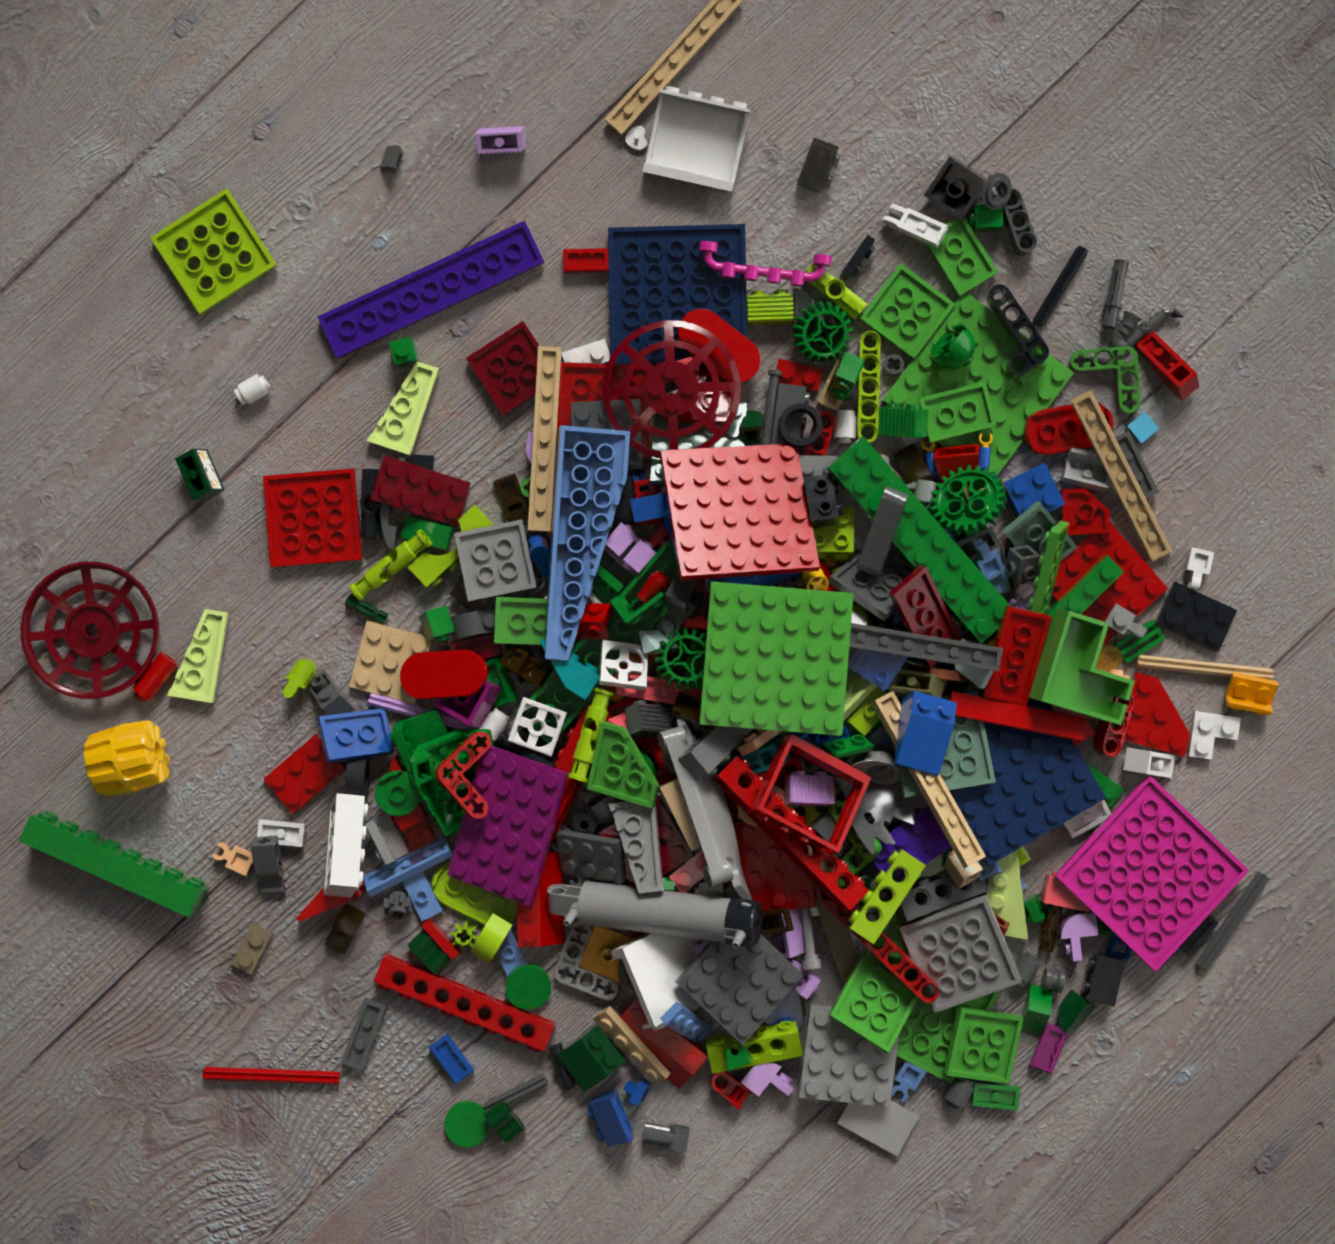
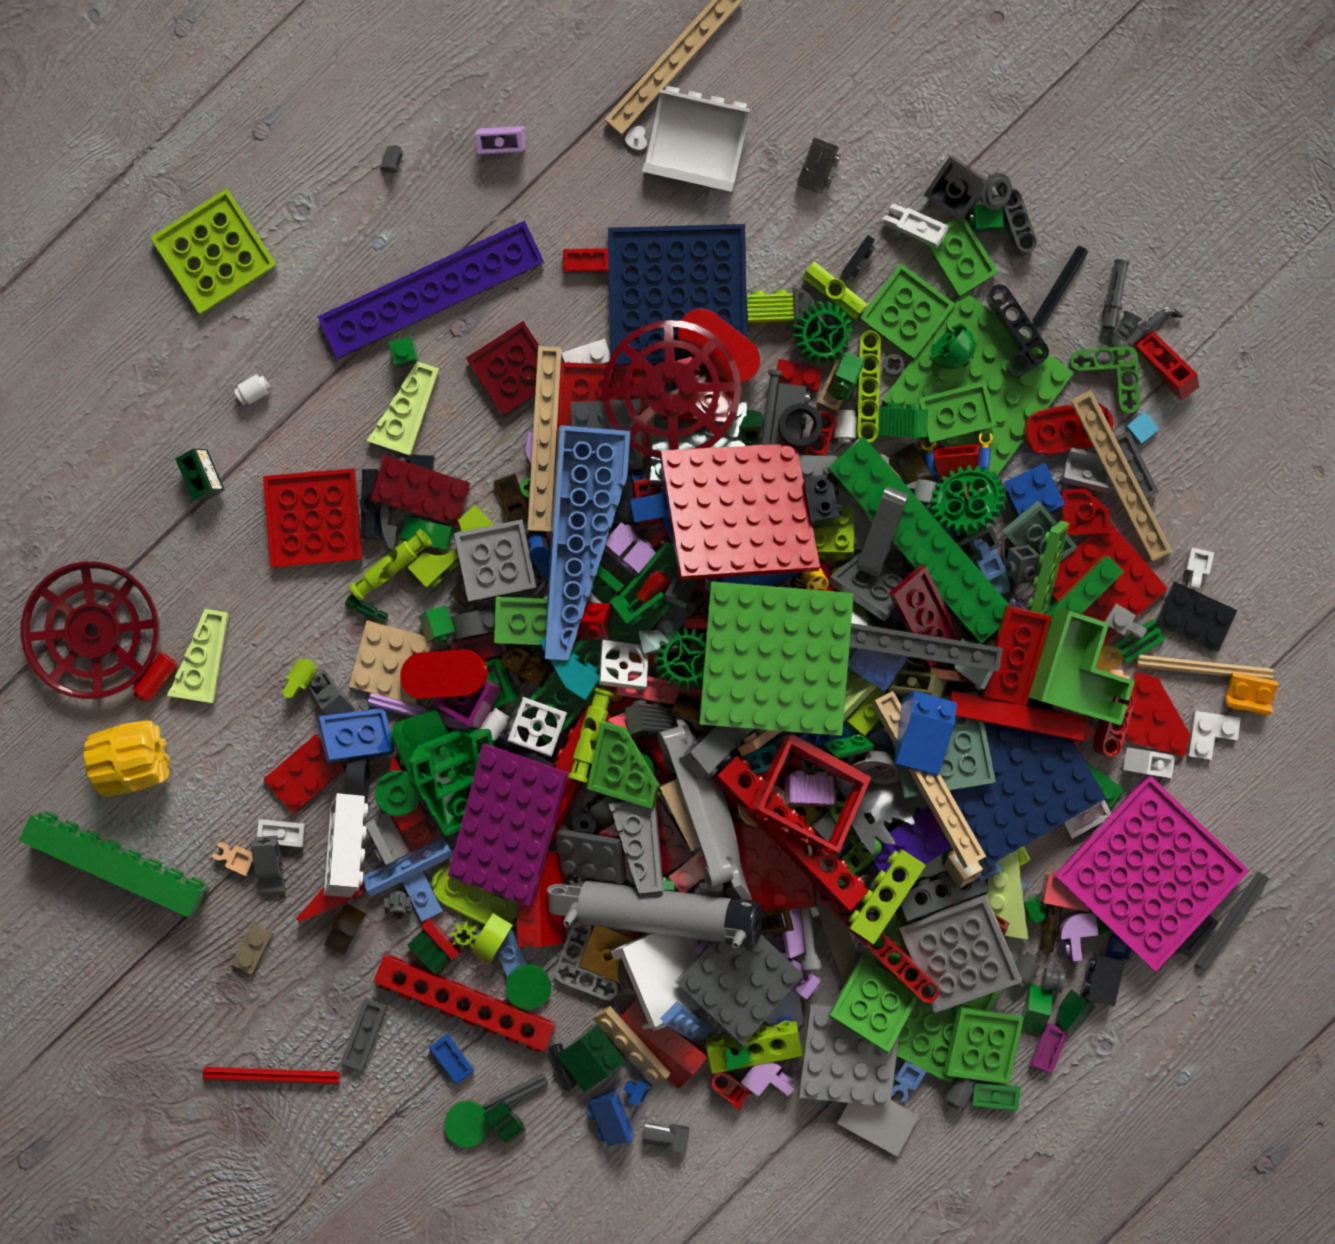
red beam [435,732,491,819] -> none
dark pink bar [699,241,832,287] -> none

